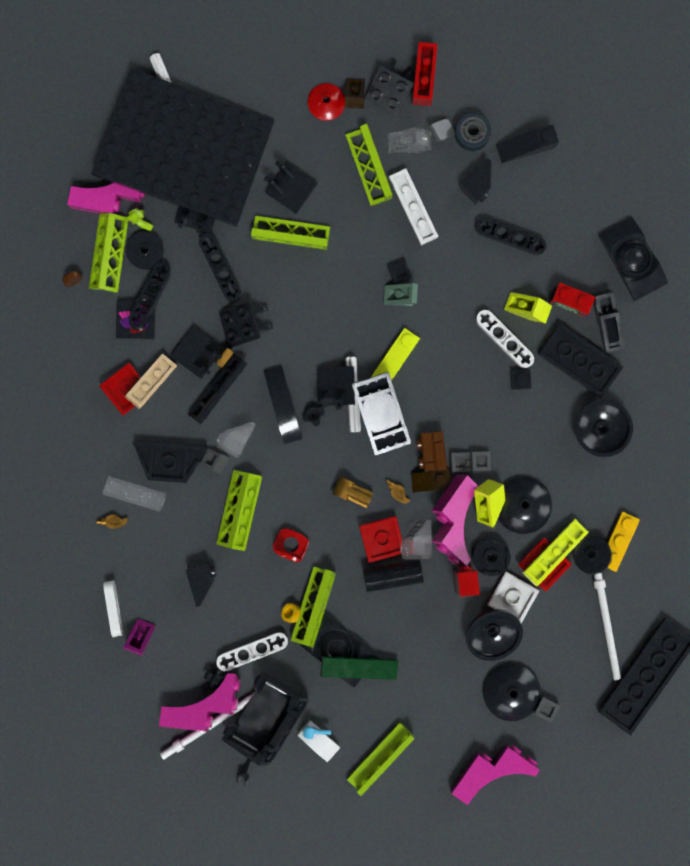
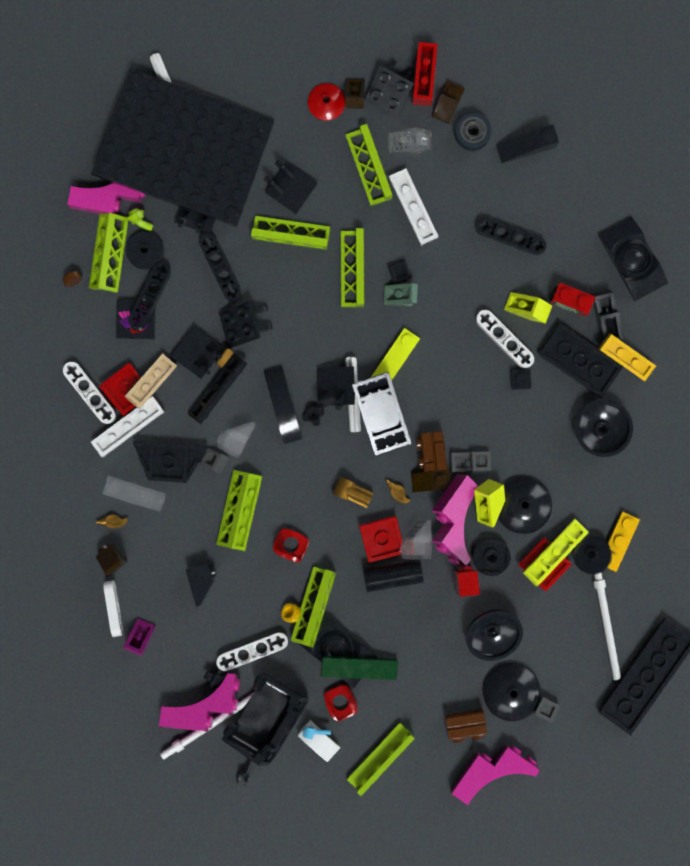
slope [429,119,455,142] -> none
black slope [460,159,491,205] -> none
white tile [487,571,539,623] -> none
none -> white beam [63,362,117,424]
none -> white plate [91,396,164,457]
none -> dark brown slope [96,544,128,575]
none -> red piece [324,684,358,721]
none -> lime fence [341,228,364,307]
none -> dark brown slope [432,81,465,124]
none -> reddish brown brick [444,709,488,743]
none -> yellow plate [598,333,656,381]

